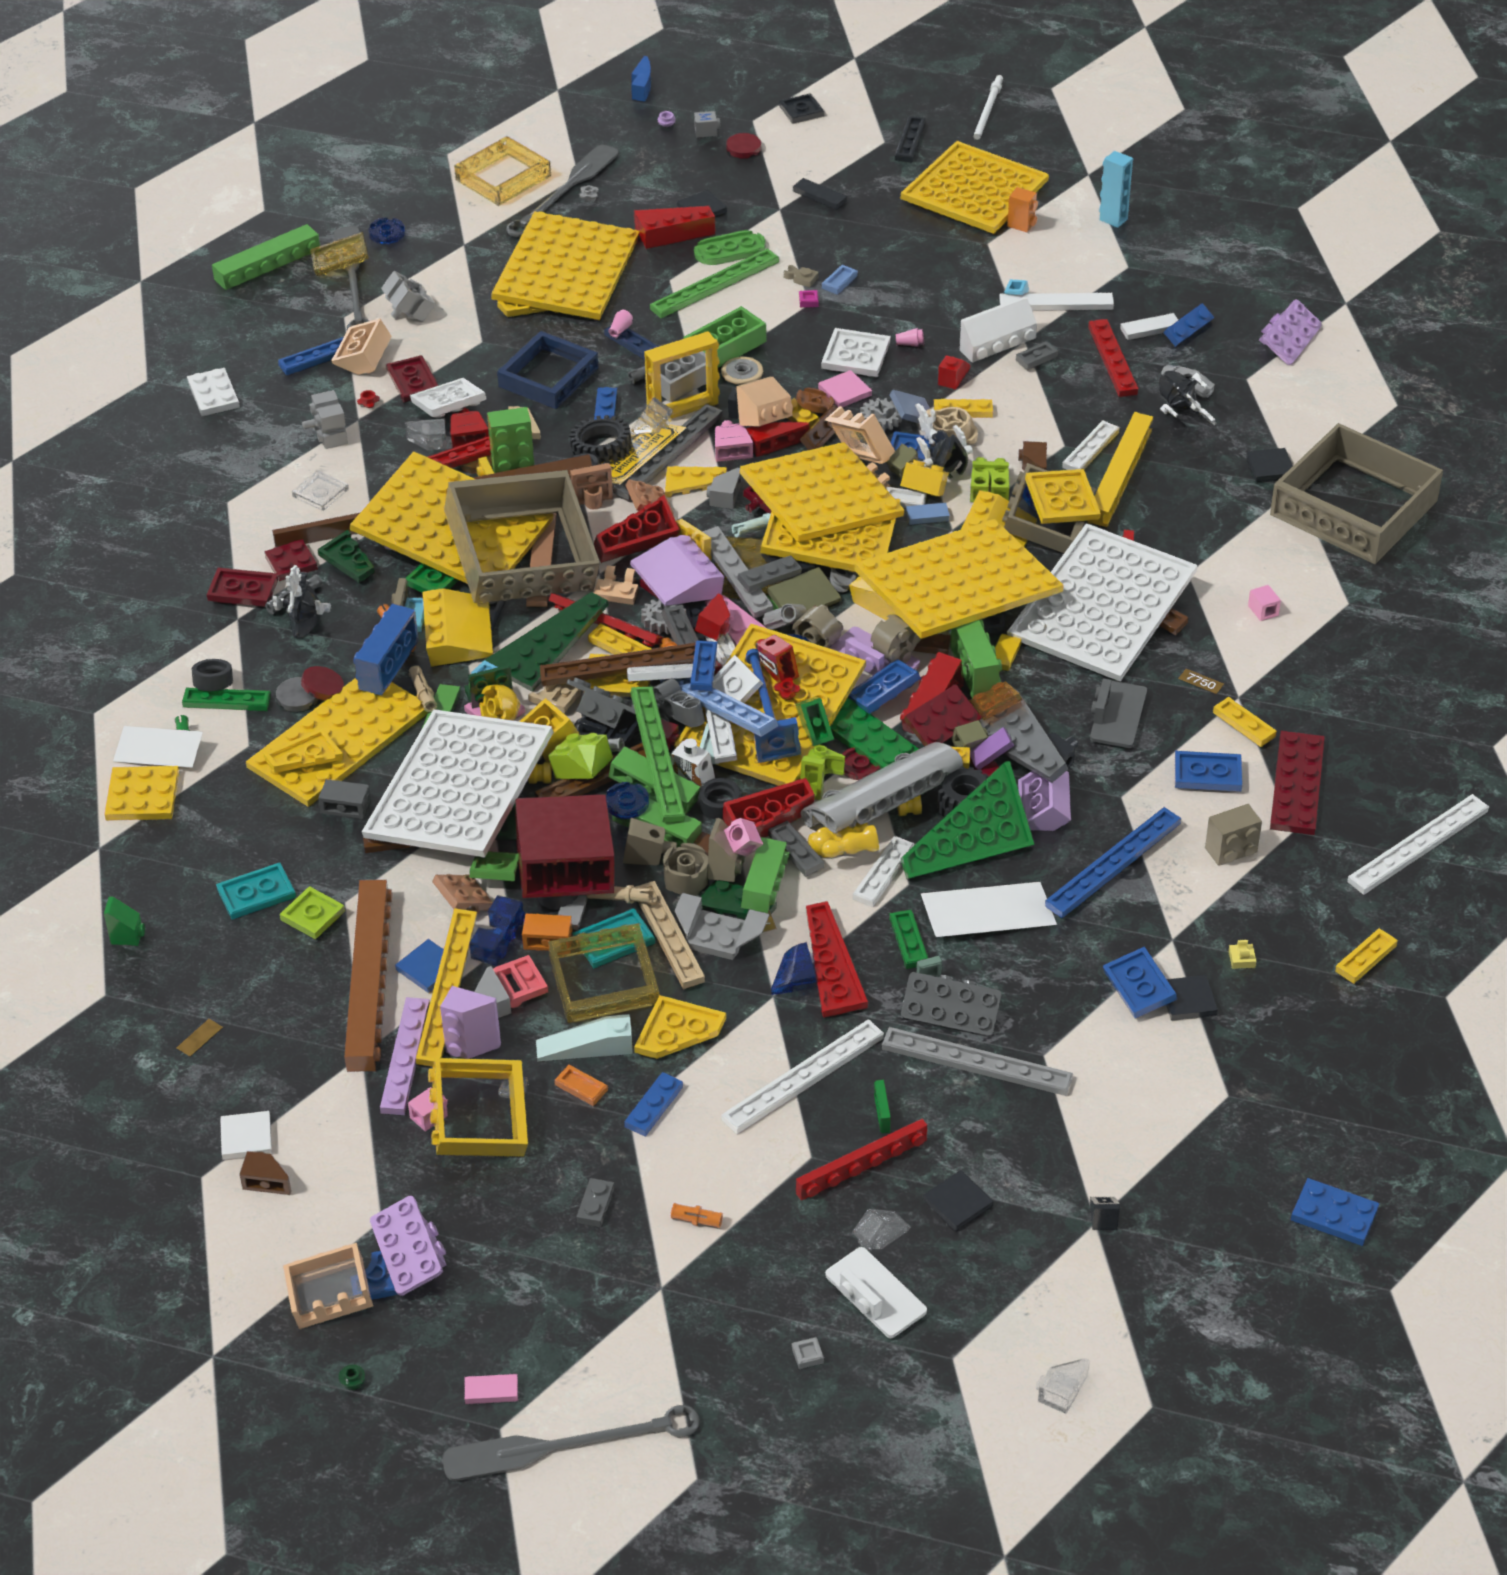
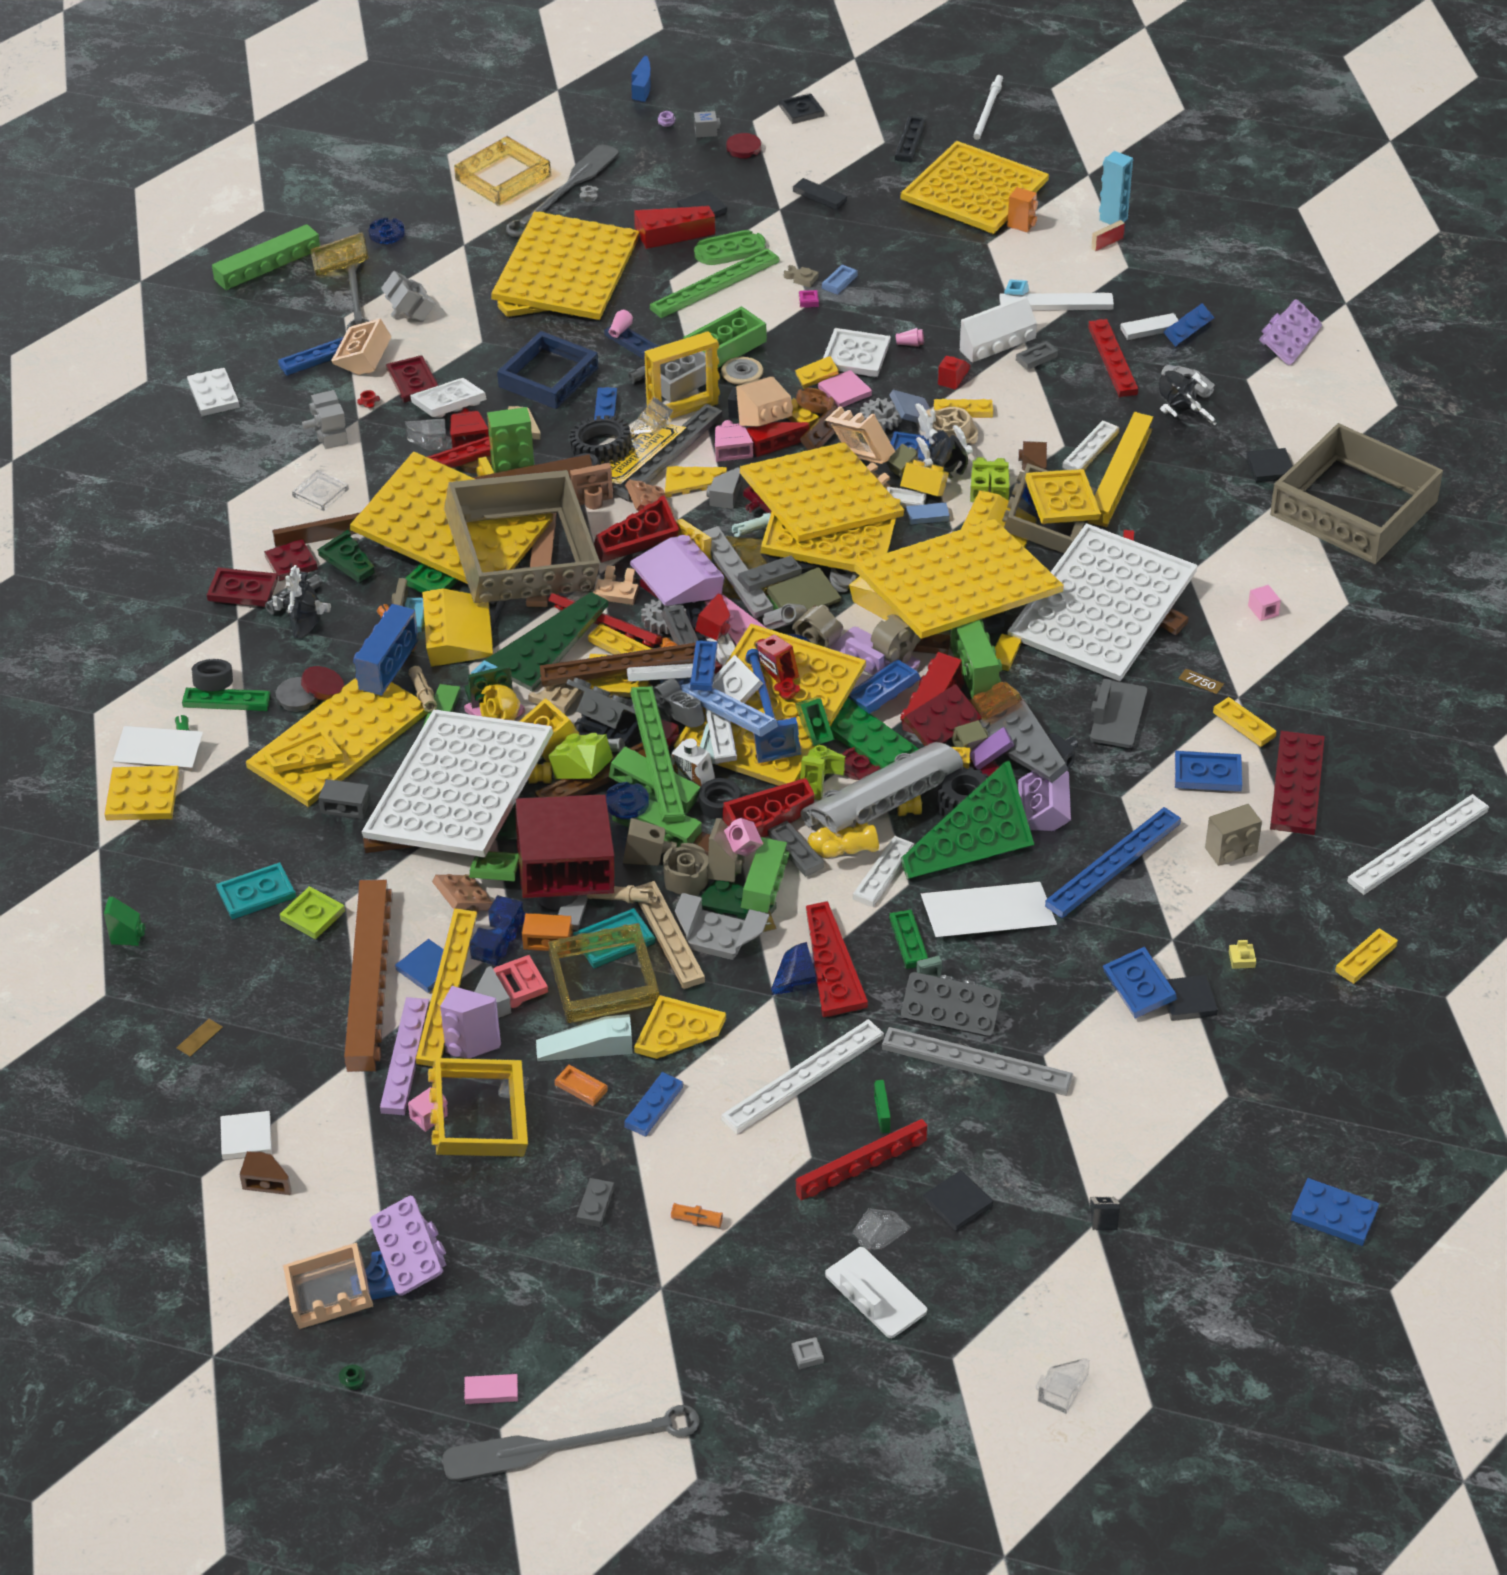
none -> yellow plate [795,356,839,389]
none -> red tile [1091,220,1125,251]

